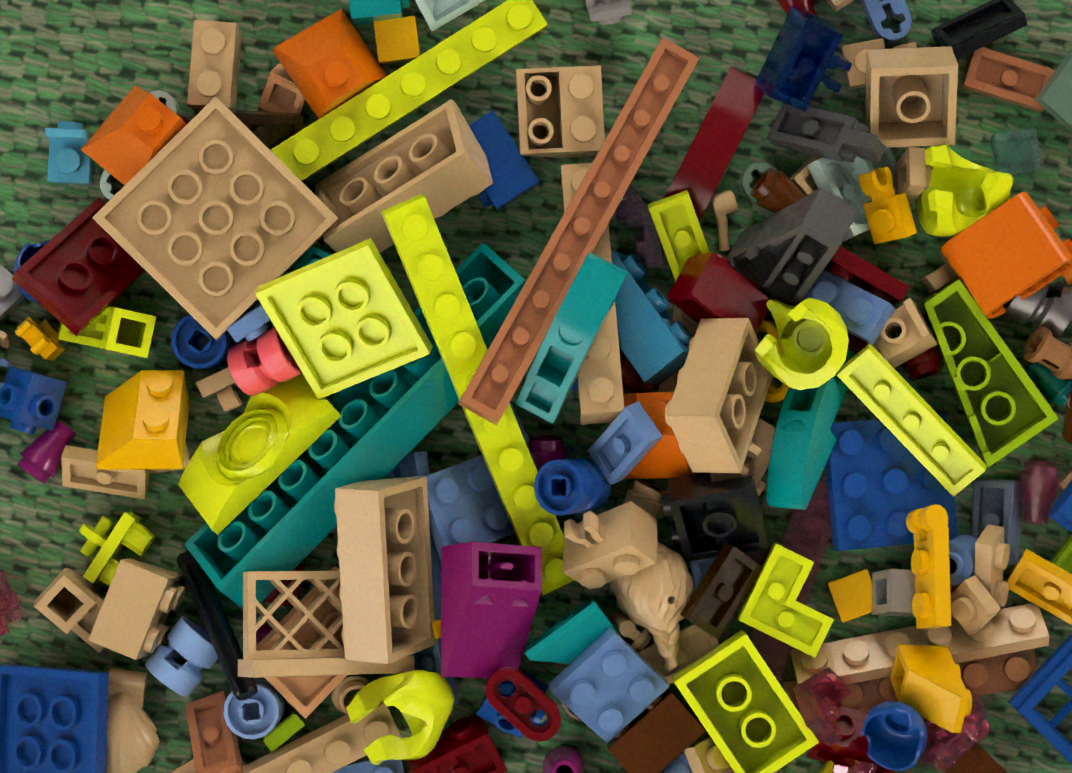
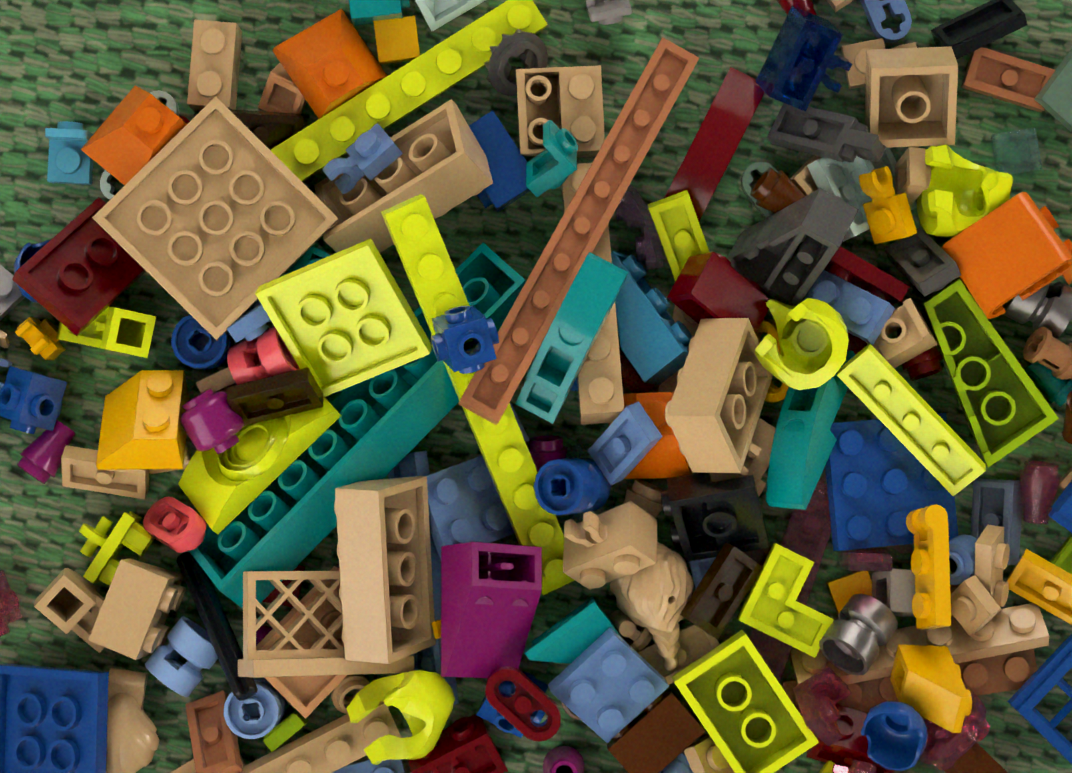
tan hand [710,190,738,251] -> none
none -> coral plate [143,496,207,553]
none -> magenta head [180,388,244,454]
none -> dark brown plate [227,368,323,426]
none -> medium blue plate [323,123,403,194]
none -> blue brick [431,306,499,374]
none -> dark grey gear [484,29,548,96]
none -> teal bracket [526,120,578,197]
none -> flat silver wheel [819,594,898,676]
none -> clear pink tile [838,550,892,571]
none -> dark grey plate [884,227,961,297]

